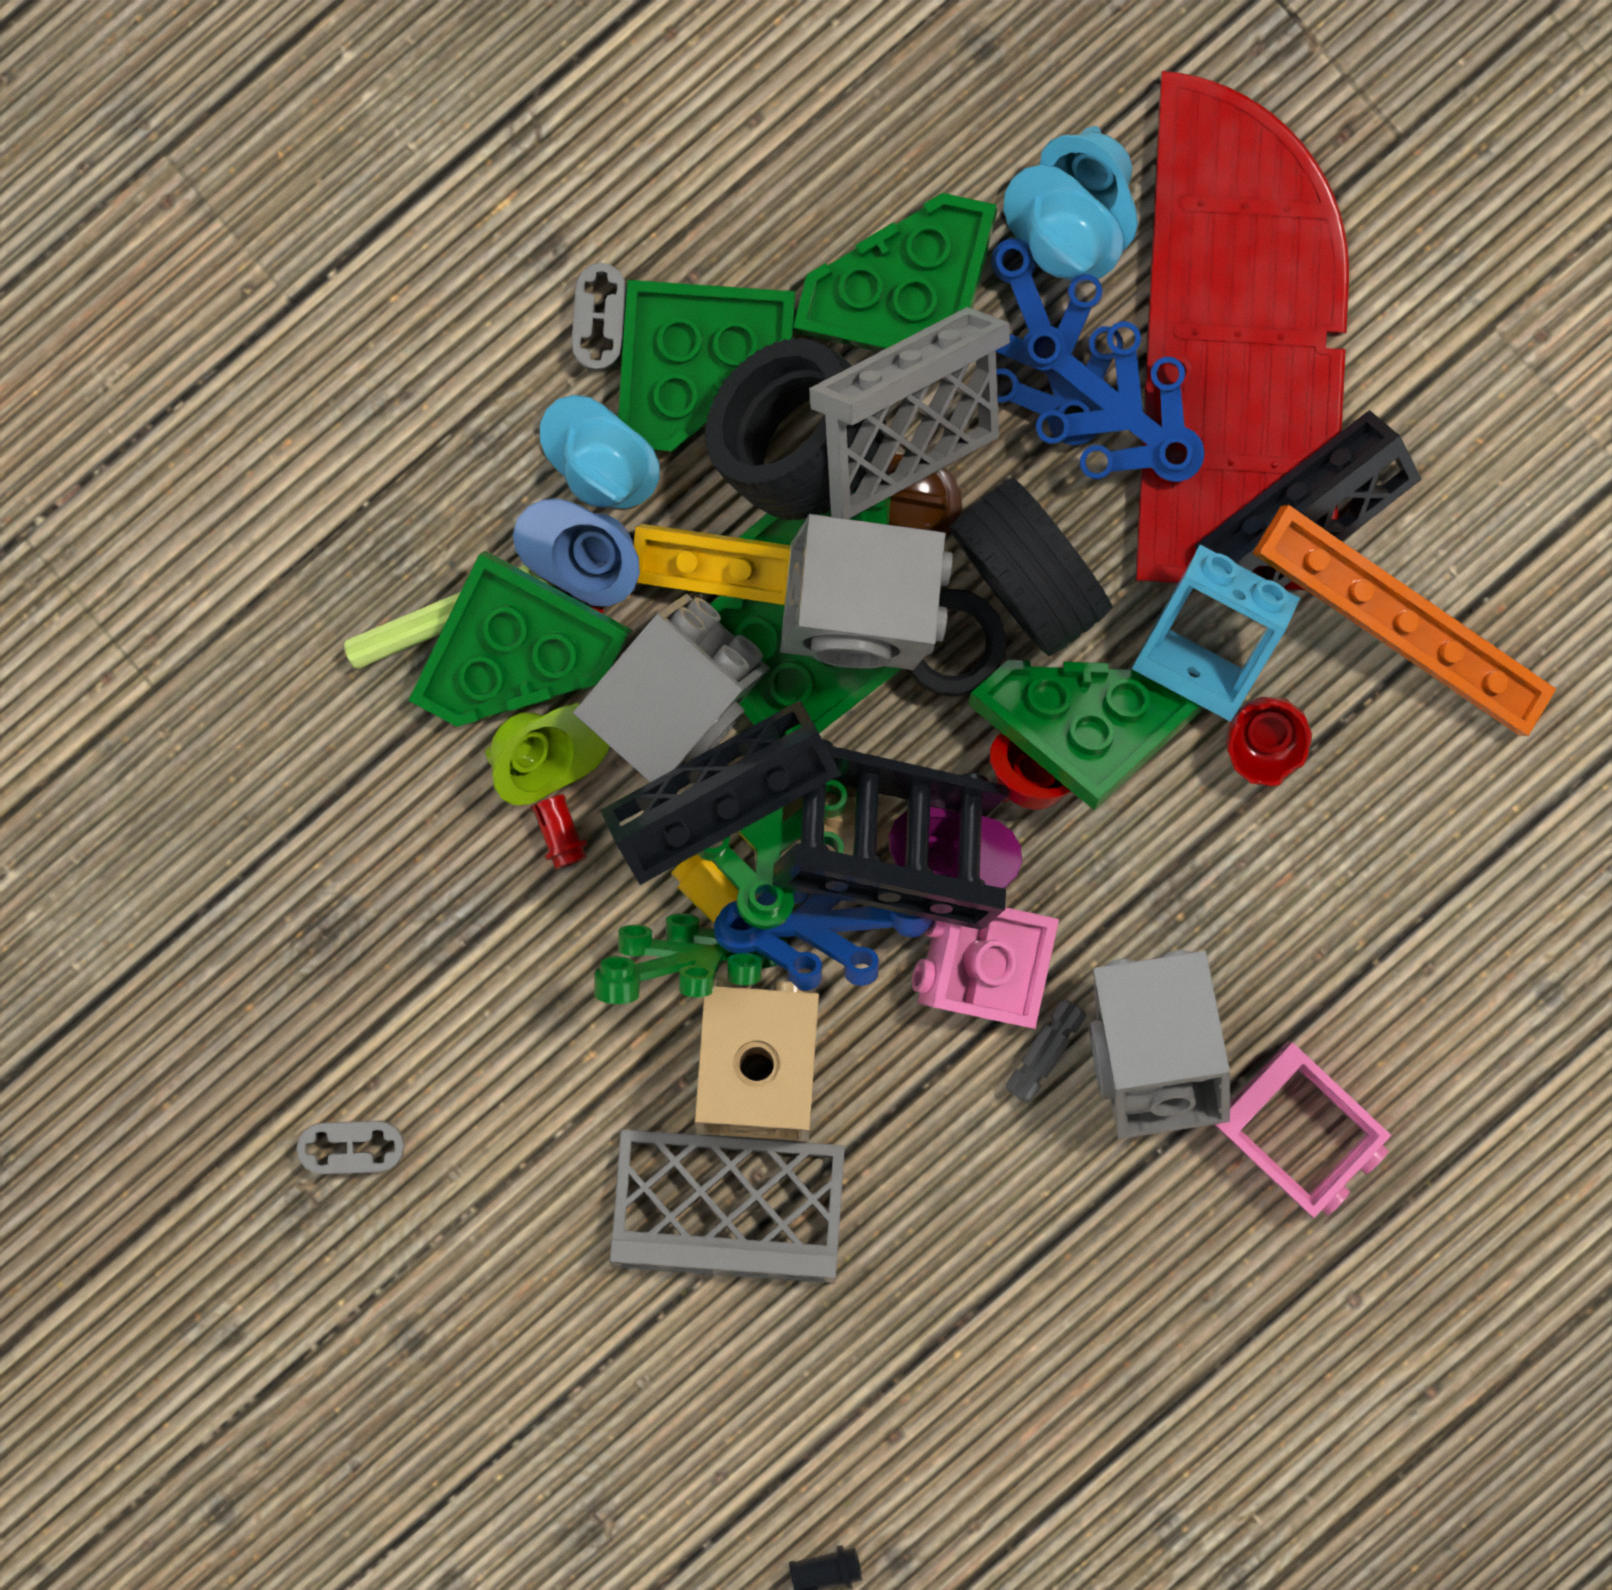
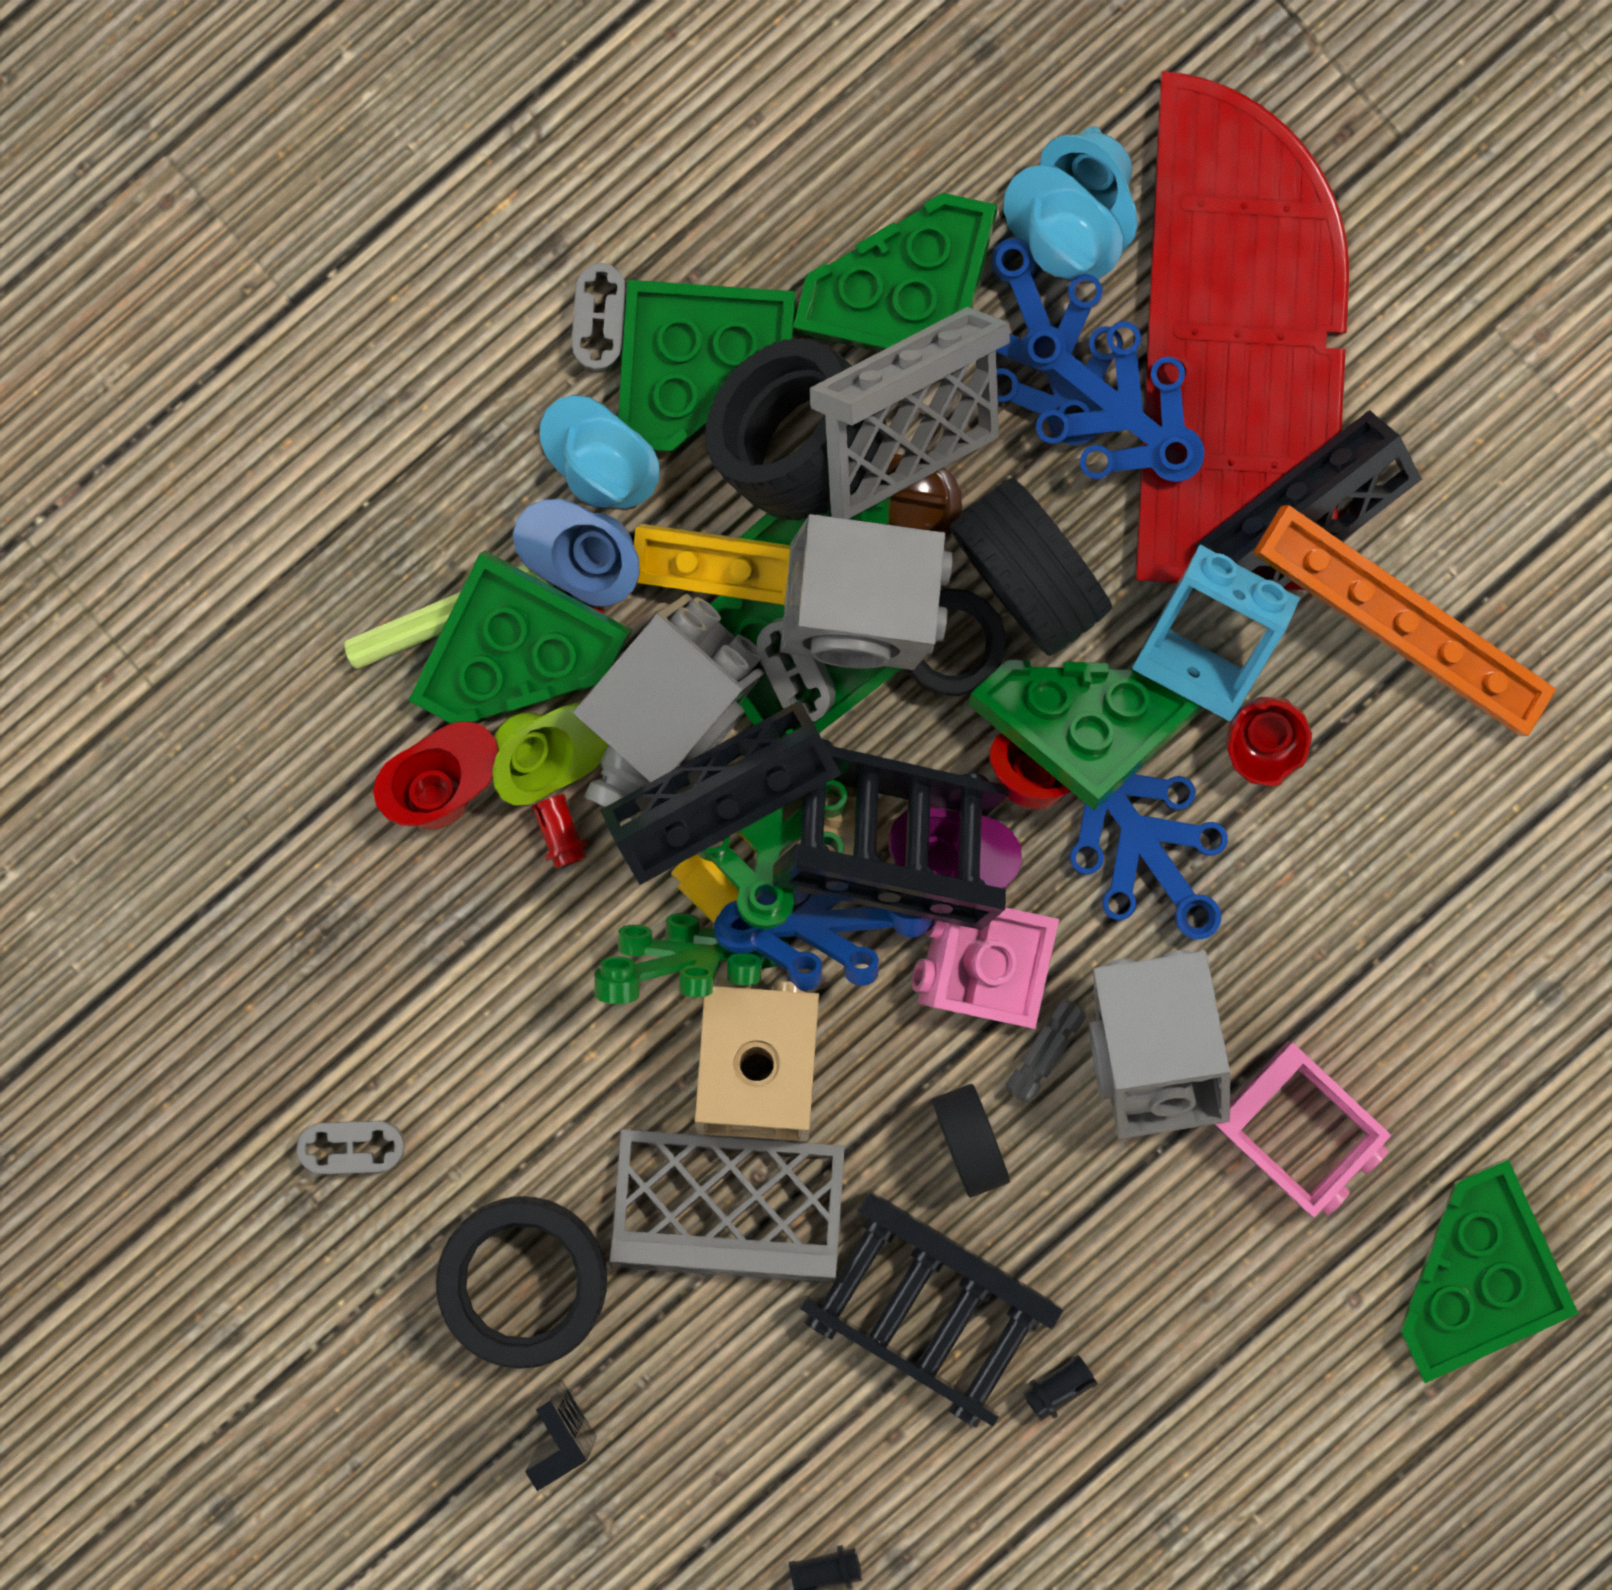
none -> red piece [373,722,499,830]
none -> black tyre [436,1196,607,1369]
none -> black fence [525,1379,597,1491]
none -> light grey wheel [584,746,650,820]
none -> light grey beam [756,618,836,722]
none -> black fence [800,1190,1064,1428]
none -> black tyre [931,1084,1010,1198]
none -> black pin [1023,1355,1098,1421]
none -> blue plant [1069,774,1228,939]
none -> green plate [1399,1158,1579,1383]

